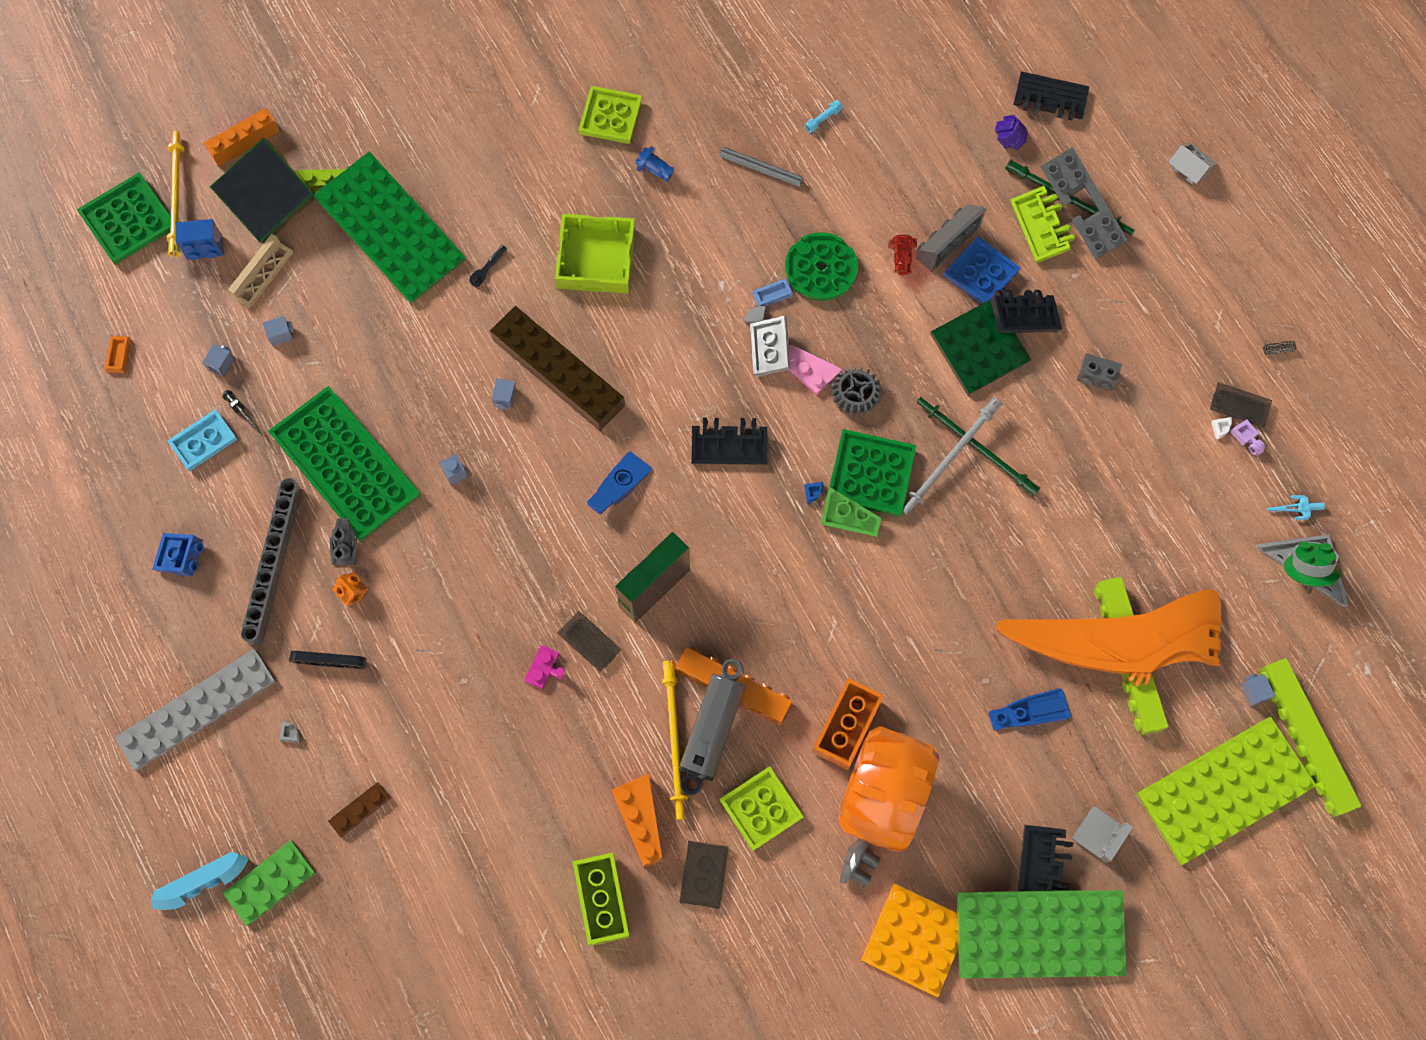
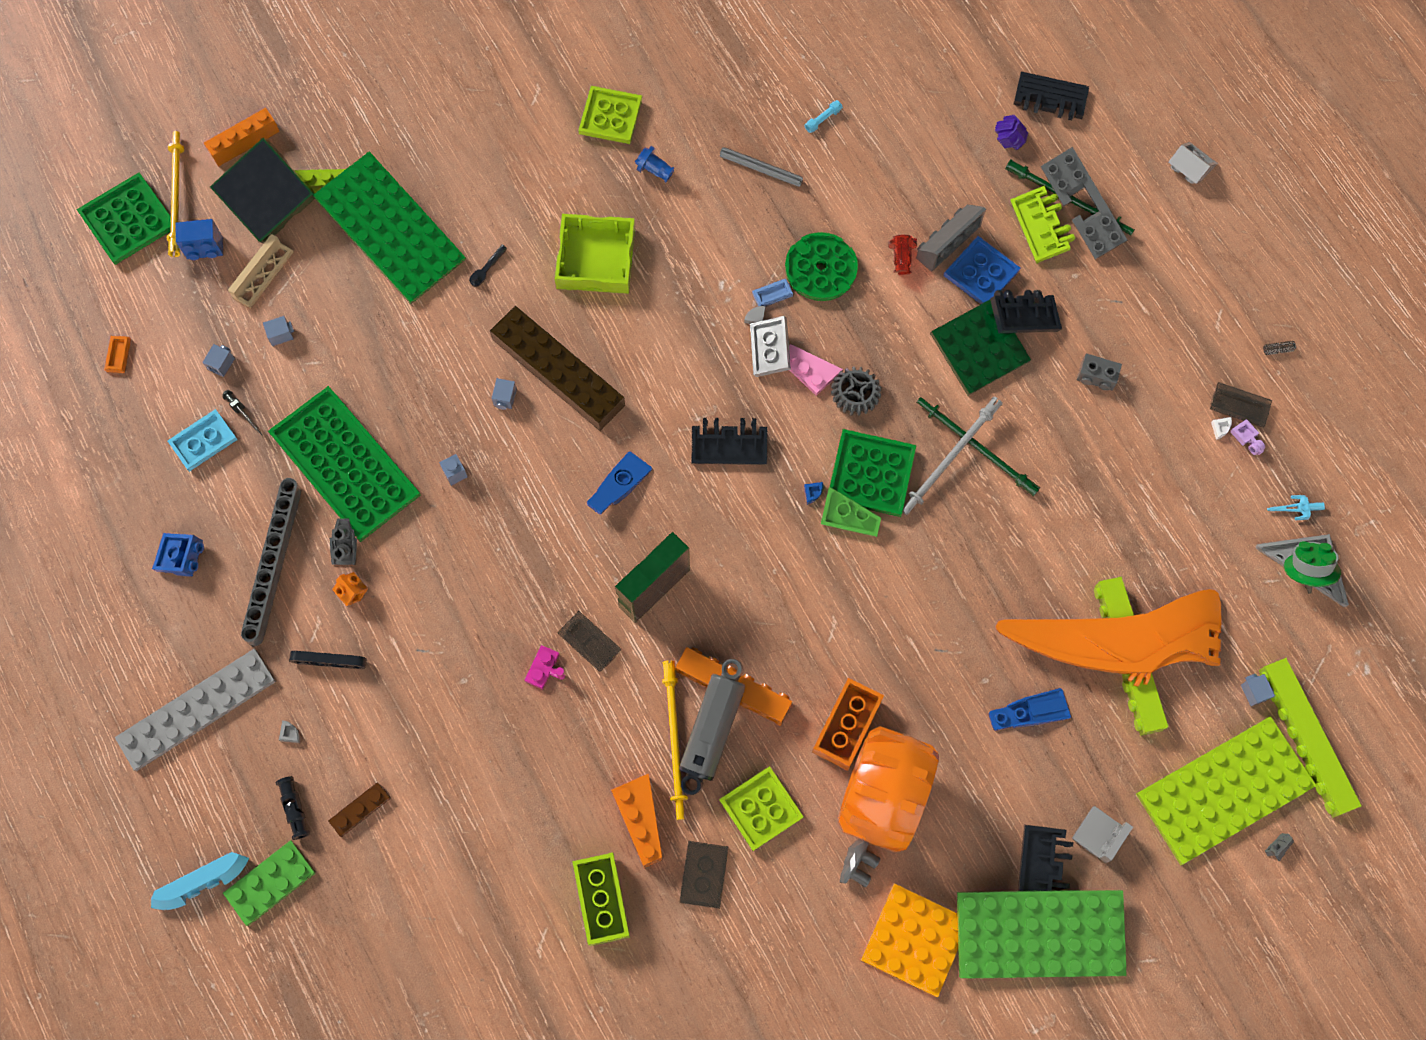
none -> black piece [275,776,310,840]
none -> dark grey piece [1265,833,1294,861]

